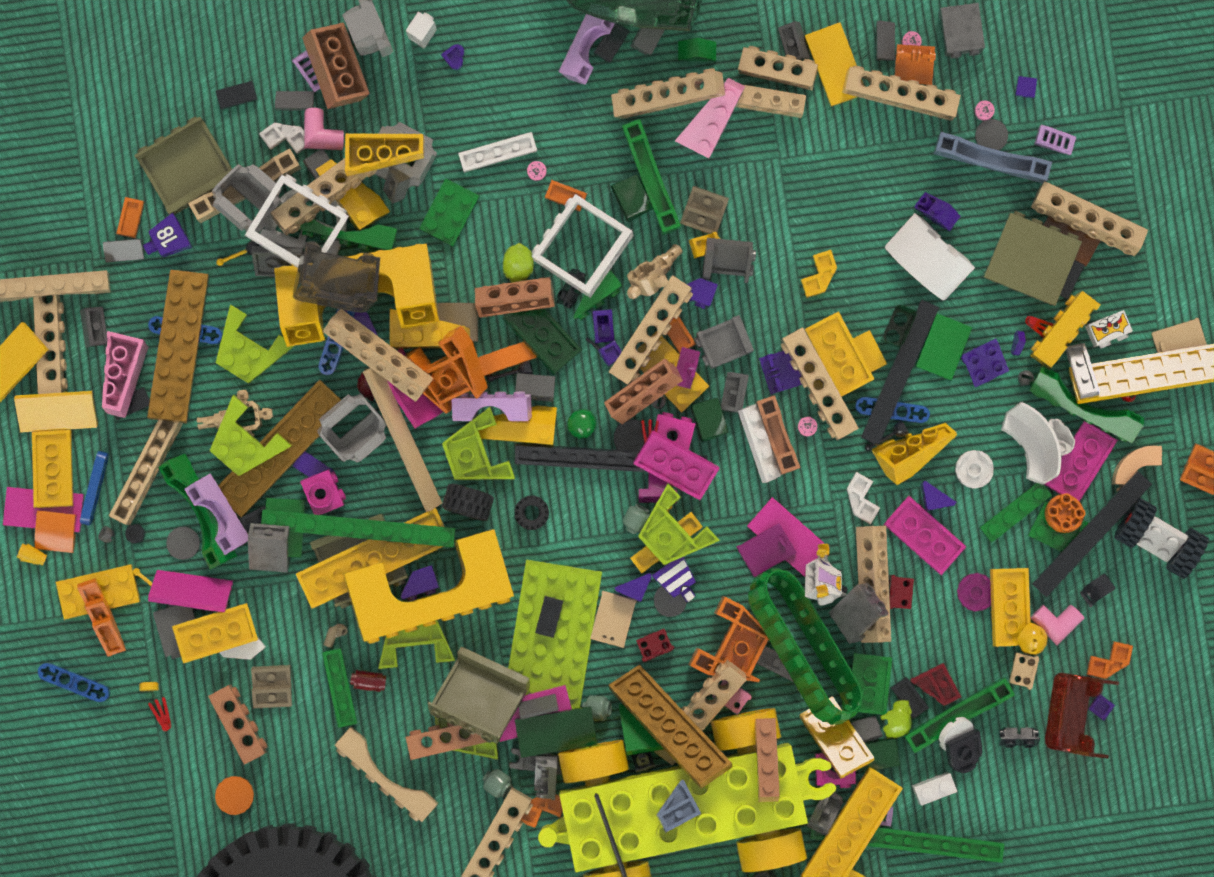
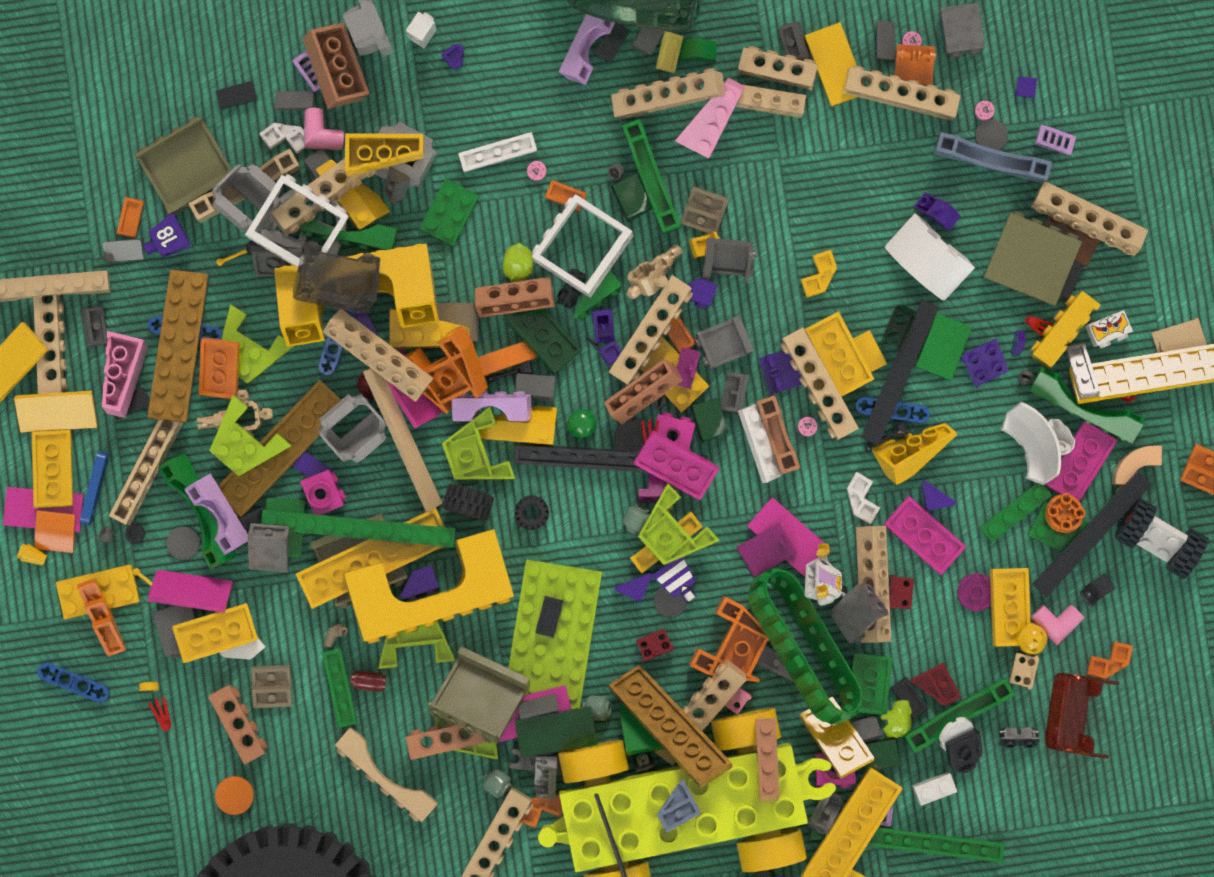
tan container [590,591,637,648] -> none
white tile [955,450,994,489] -> none
dark purple tile [1088,694,1115,721] -> none
none -> orange plate [199,337,240,399]
none -> dark grey hinge [608,164,625,180]
none -> light yellow tile [656,31,683,73]

